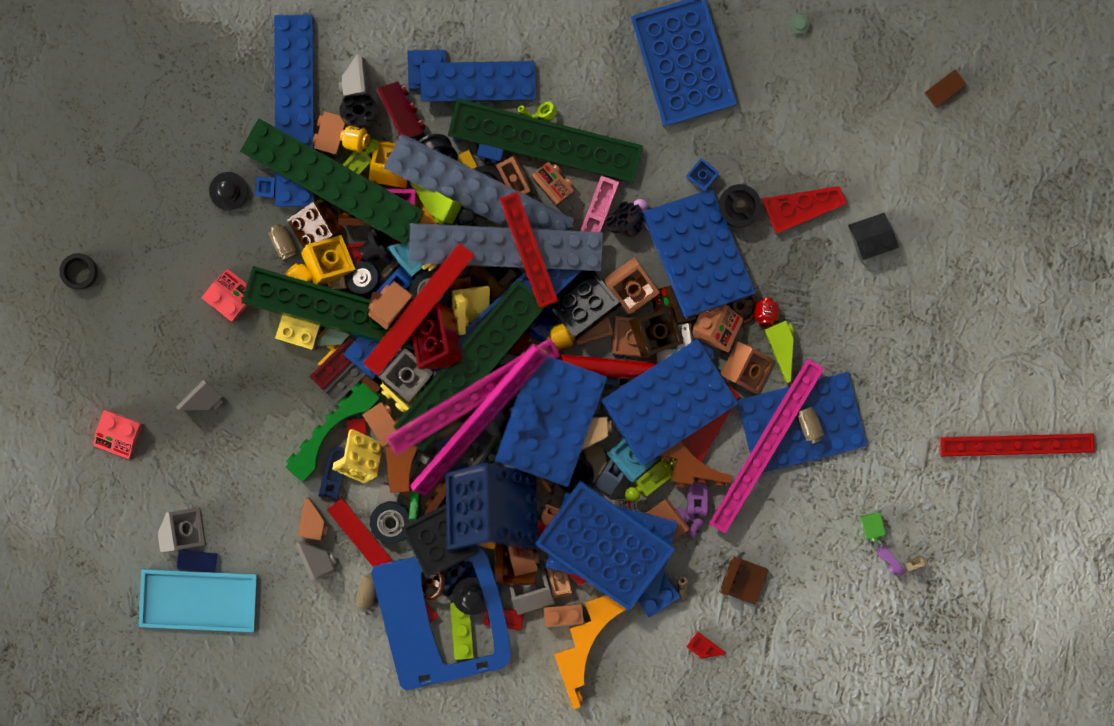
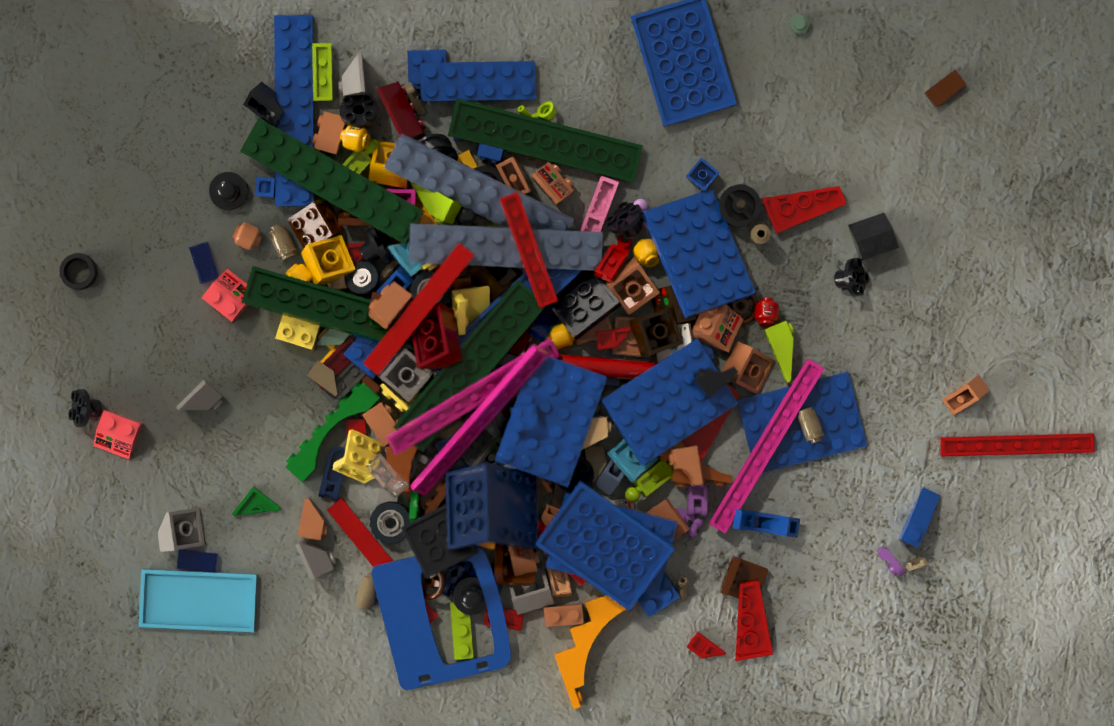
bright green brick [860,512,886,542] -> none
none -> black plate [68,389,102,427]
none -> clear blue tile [189,242,219,284]
none -> nougat head [232,222,262,250]
none -> green tile [232,486,282,516]
none -> black arch [243,81,284,127]
none -> dark tan tile [307,360,337,396]
none -> lime plate [312,43,333,102]
none -> clear slope [366,453,409,498]
none -> dark tan tile [404,82,426,116]
none -> red plate [594,235,632,283]
none -> red tile [596,327,631,350]
none -> yellow head [633,239,660,267]
none -> nougat arch [669,446,703,486]
none -> black arch [691,366,738,399]
none -> blue arch [733,509,800,538]
none -> red wing [735,579,773,661]
none -> dark tan head [749,224,771,245]
none -> black plate [834,258,869,297]
none -> blue slope [898,487,940,548]
none -> nougat slope [942,375,990,415]

